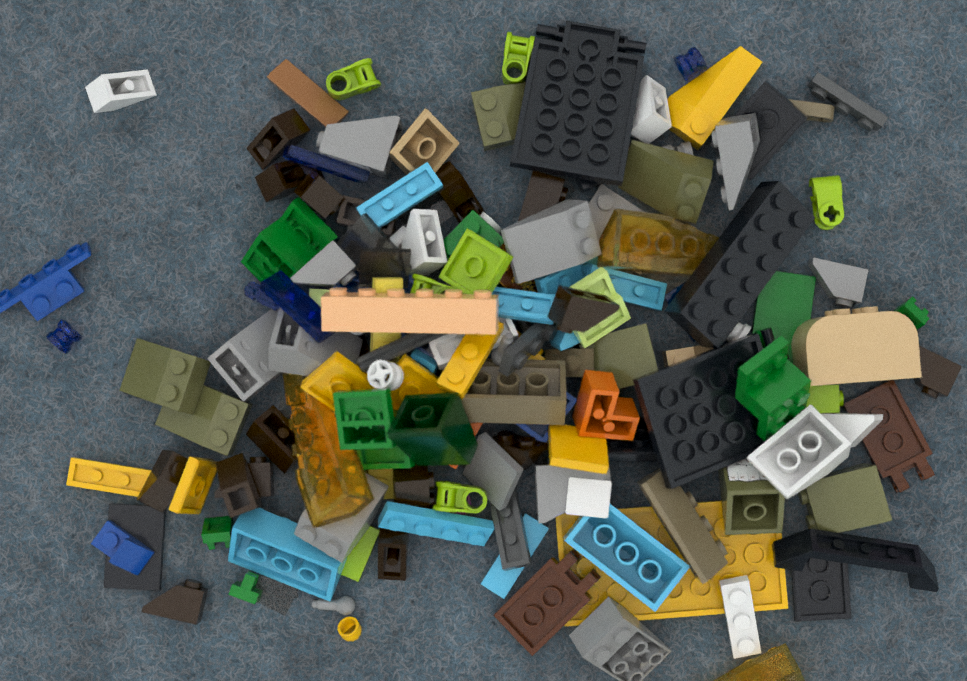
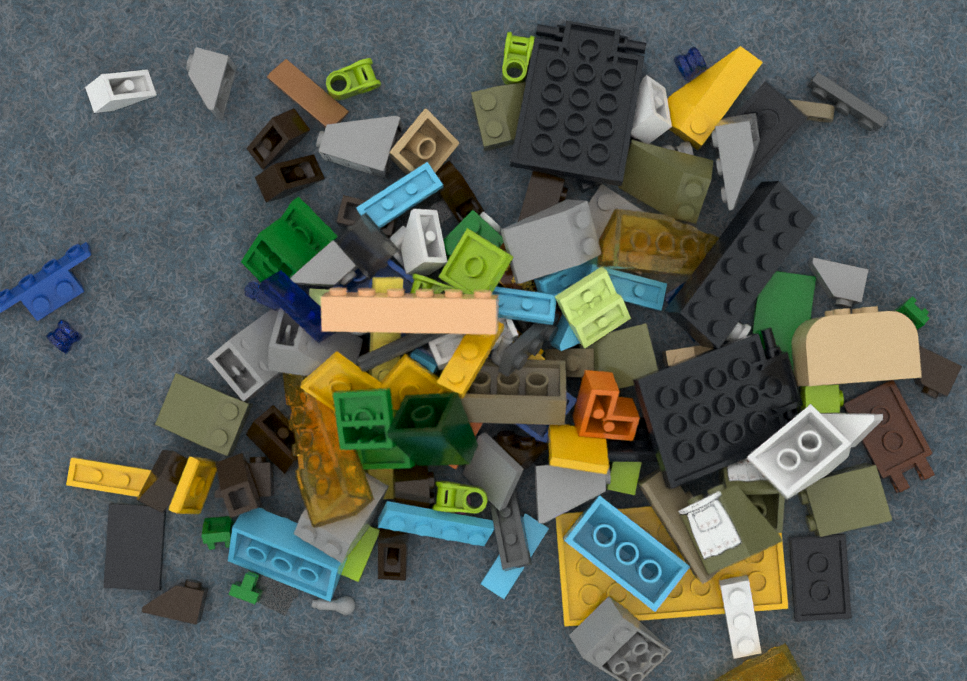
blue slope [91,520,155,576] -> none
olive slope [119,338,211,415] -> none
clear blue tile [282,145,370,183] -> none
dark brown slope [294,171,344,219] -> none
yellow hinge [337,617,362,642] -> none
clear smoke piece [356,248,412,288] -> none
white wheel [367,360,404,391] -> none
reddish brown tile [493,548,601,656] -> none
dark brown slope [547,285,620,334] -> none
white sticker [565,477,612,518] -> none
green bracket [735,336,811,442] -> none
black slope [772,528,939,592] -> none
lime piece [809,175,844,230] -> none
none -> light grey slope [186,47,237,120]
none -> lime brick [606,462,642,495]
none -> slope [679,484,782,575]

